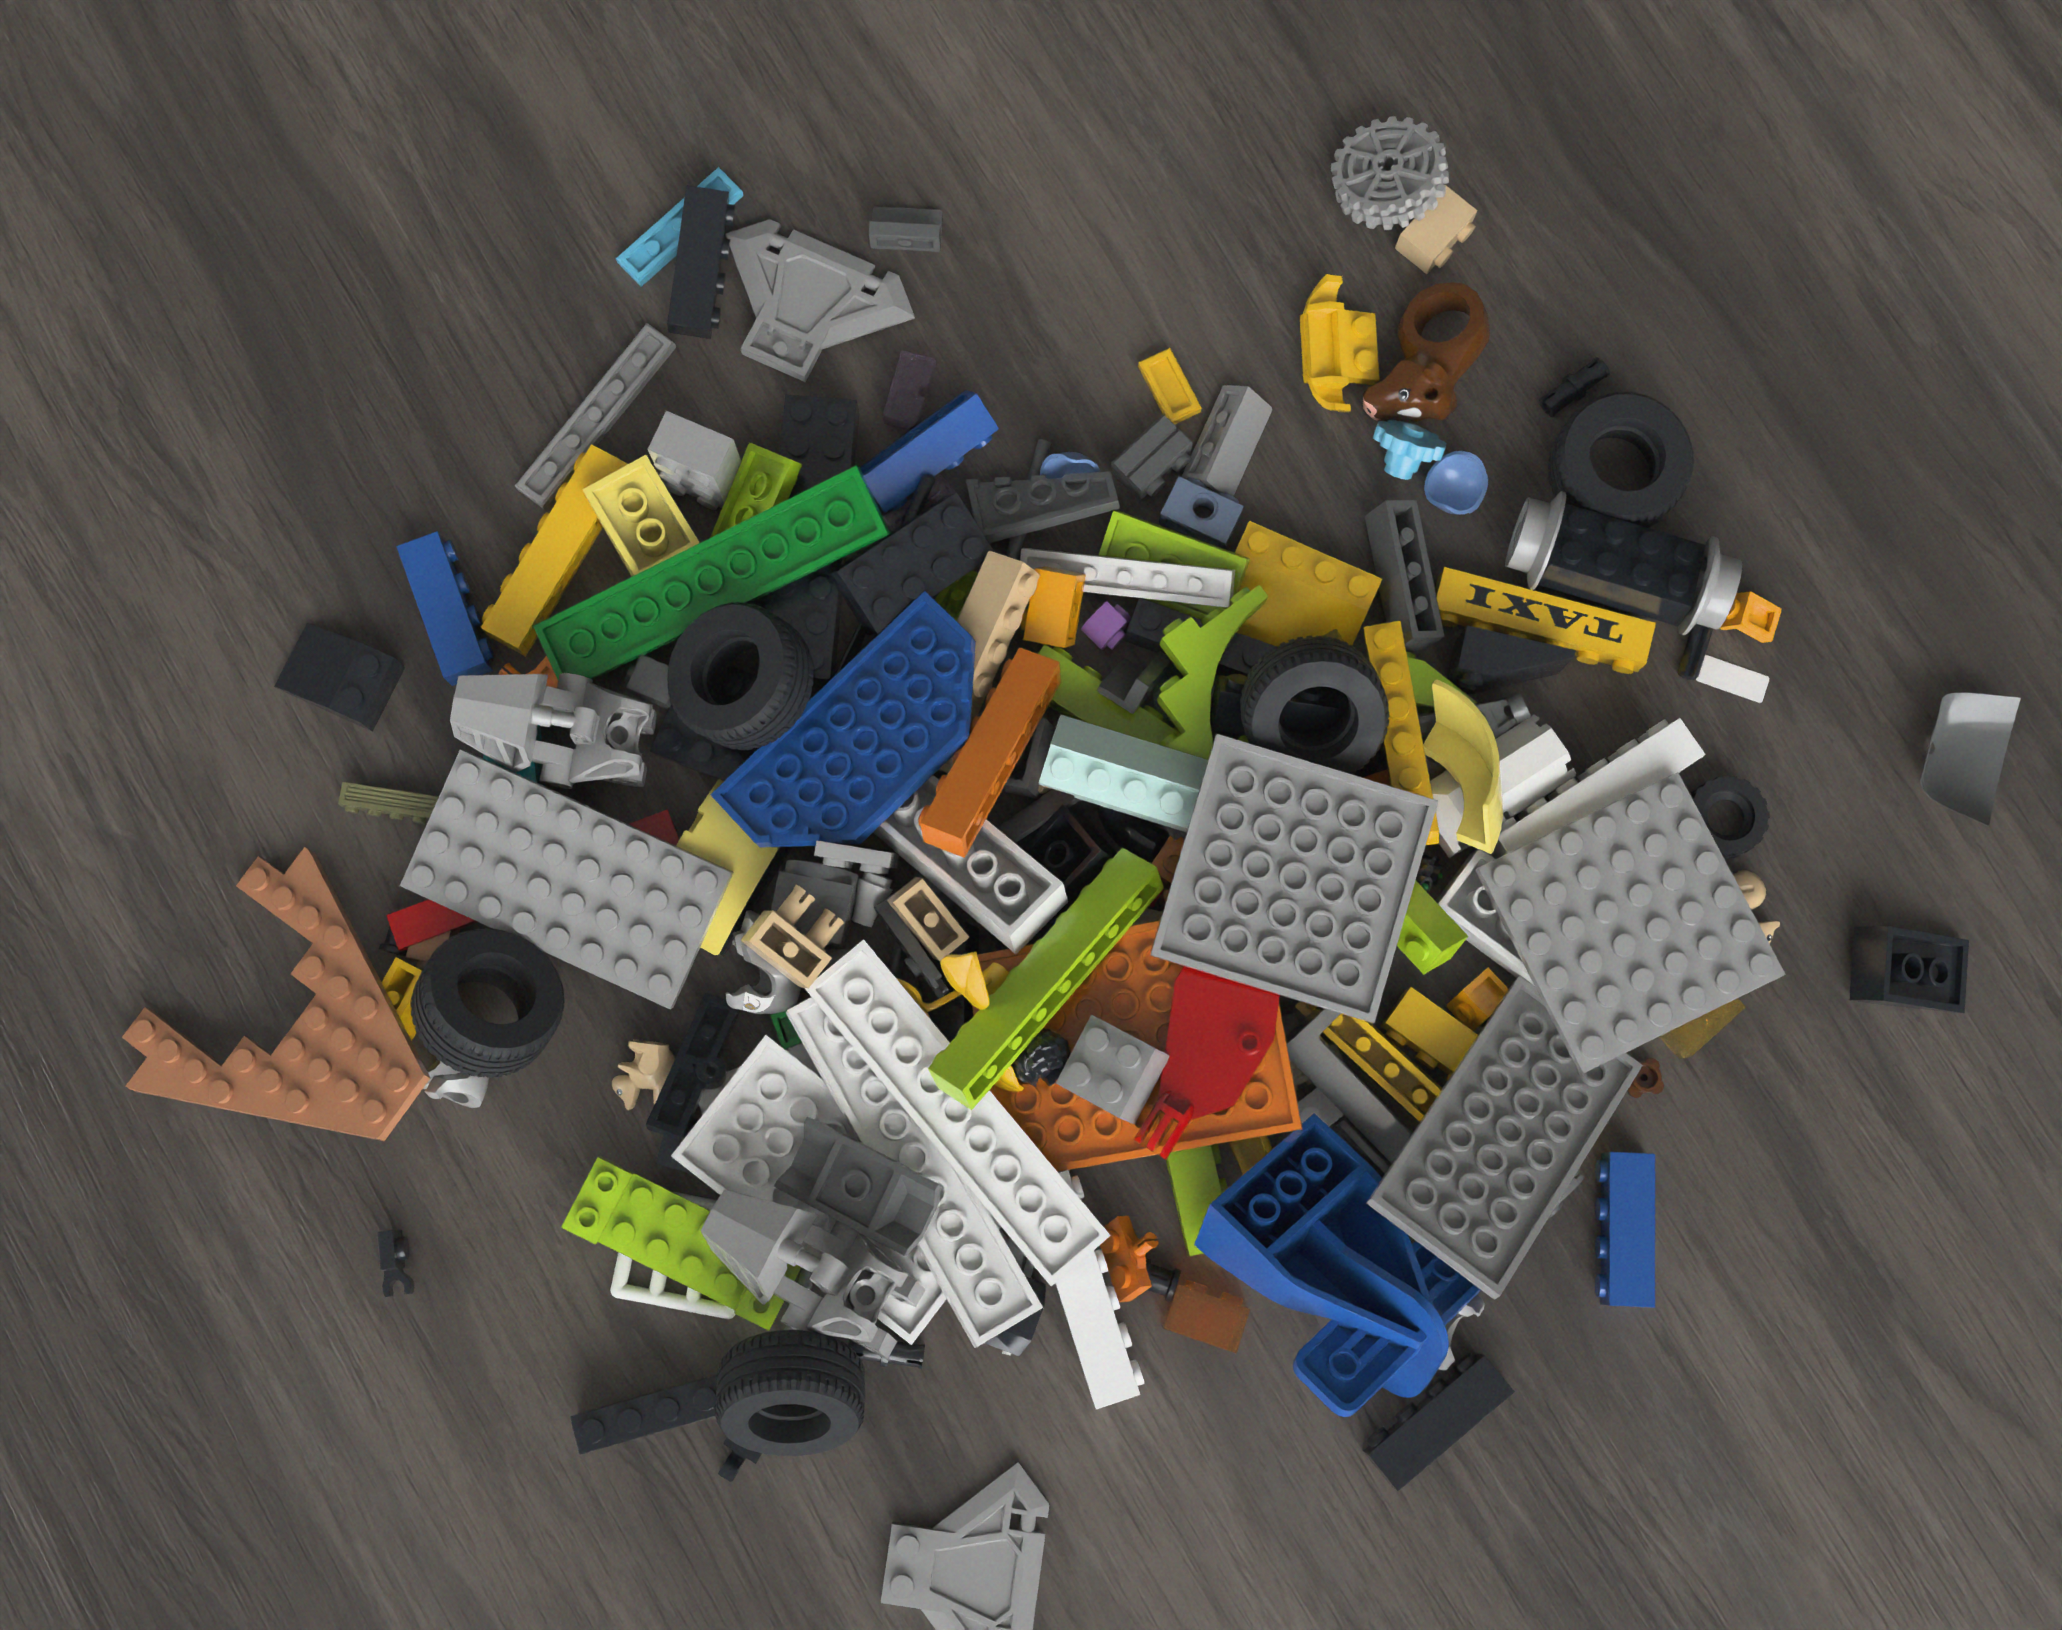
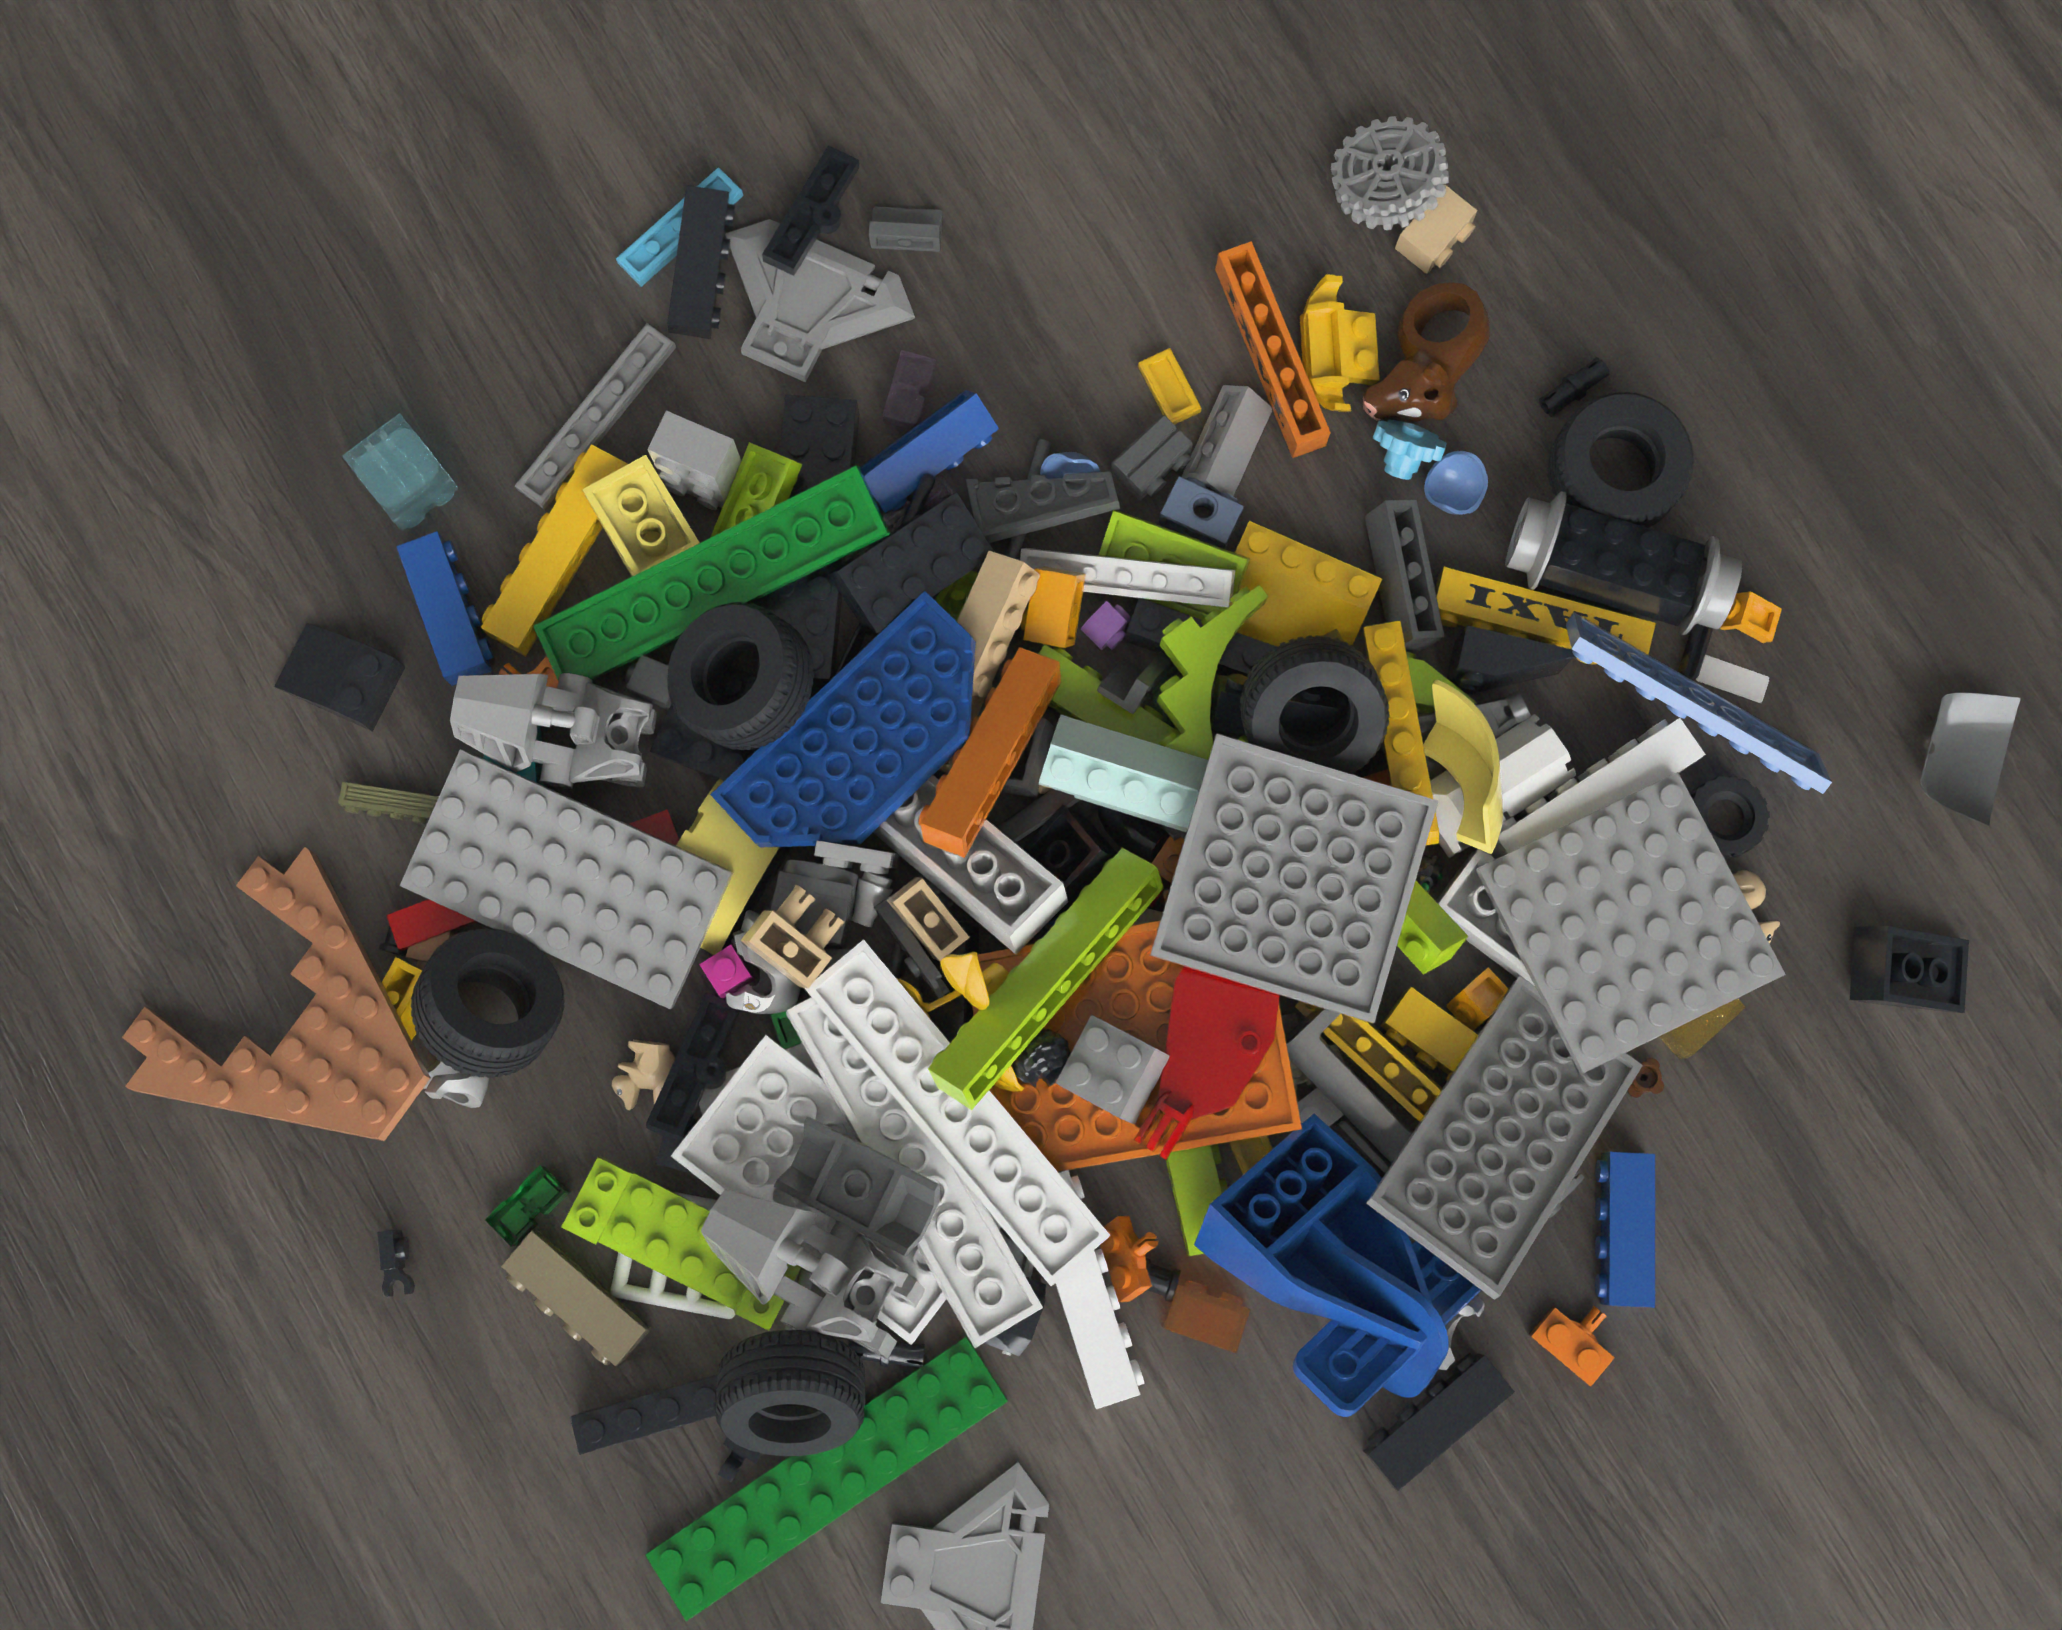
none -> clear light blue brick [342,413,459,531]
none -> green piece [485,1165,570,1247]
none -> dark tan brick [501,1231,652,1366]
none -> green plate [645,1336,1008,1621]
none -> dark pink brick [699,944,755,999]
none -> black hinge [762,145,859,276]
none -> orange brick [1215,241,1331,458]
none -> orange plate [1529,1306,1615,1387]
none -> medium blue plate [1566,612,1832,794]

